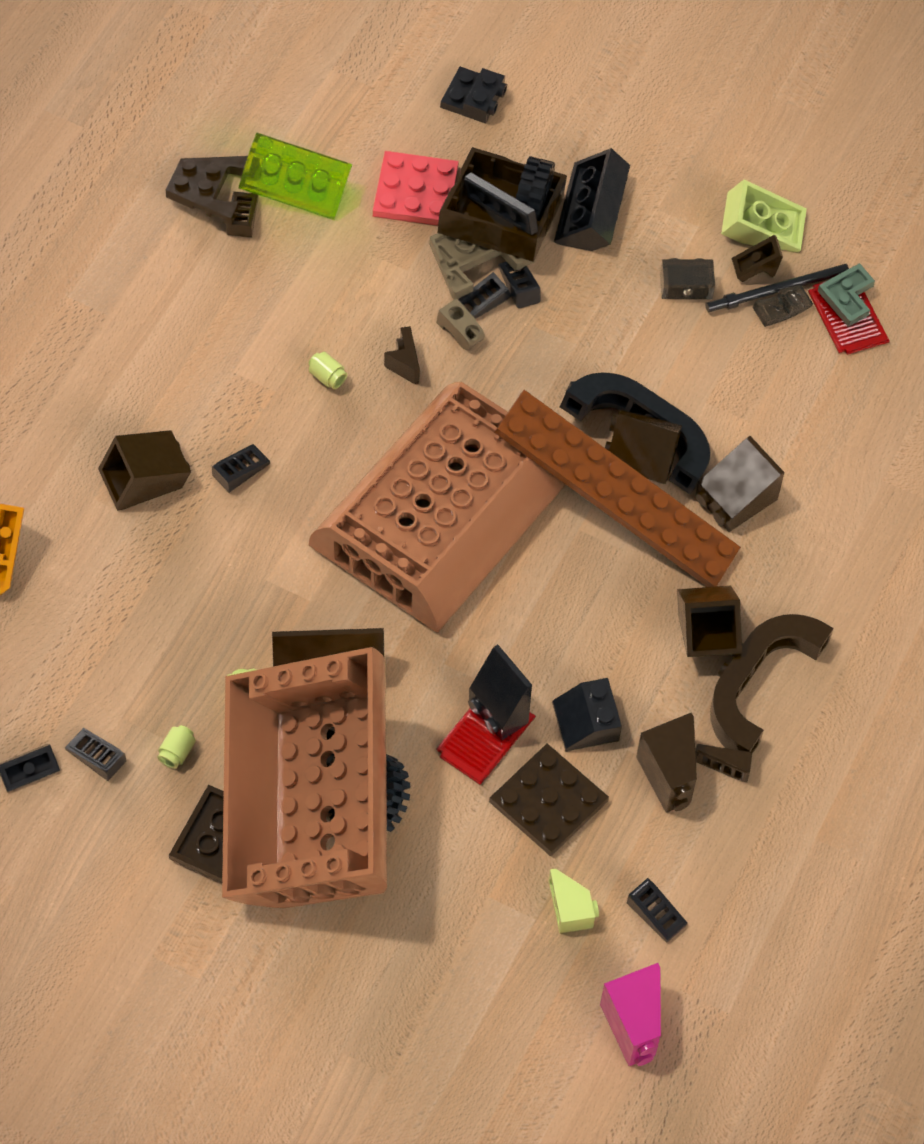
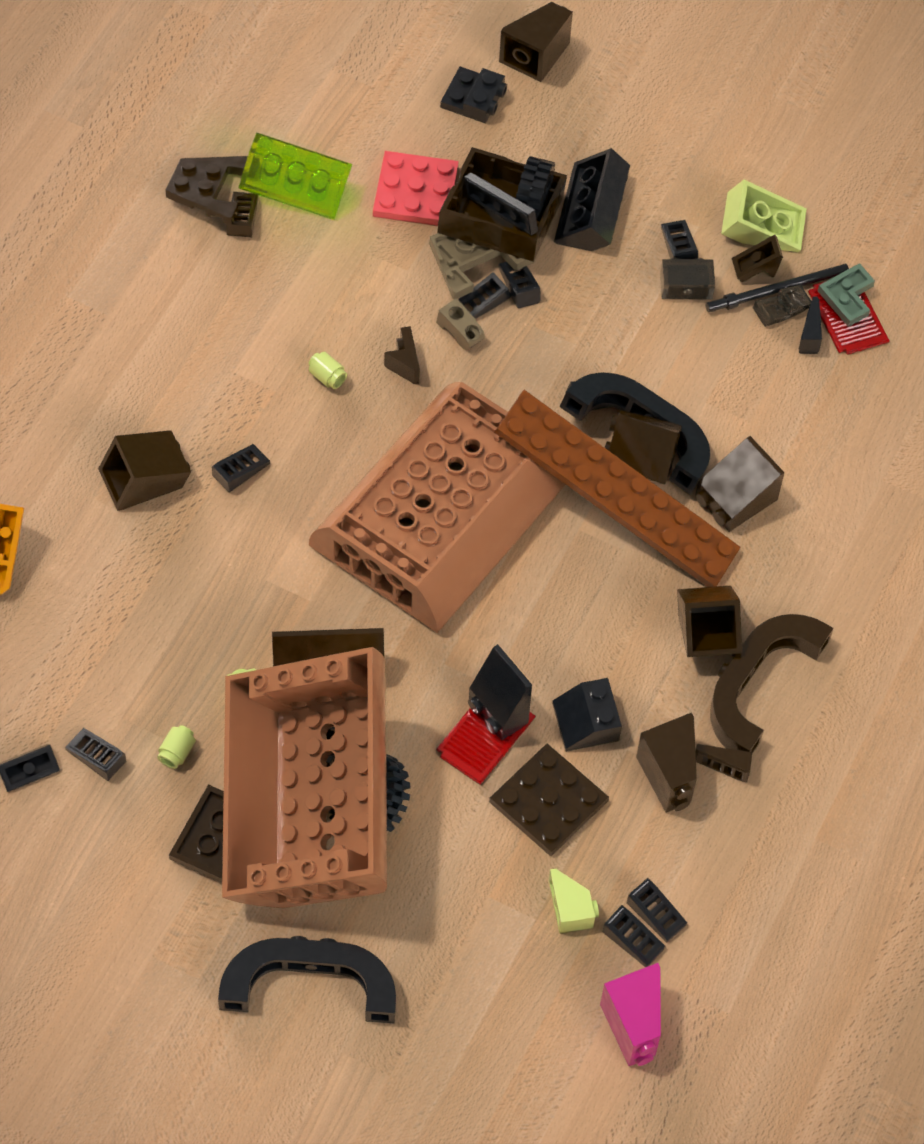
none -> black arch [218,936,396,1024]
none -> dark brown slope [499,2,573,82]
none -> black slope [602,905,666,967]
none -> black slope [661,220,698,270]
none -> black slope [799,297,822,354]

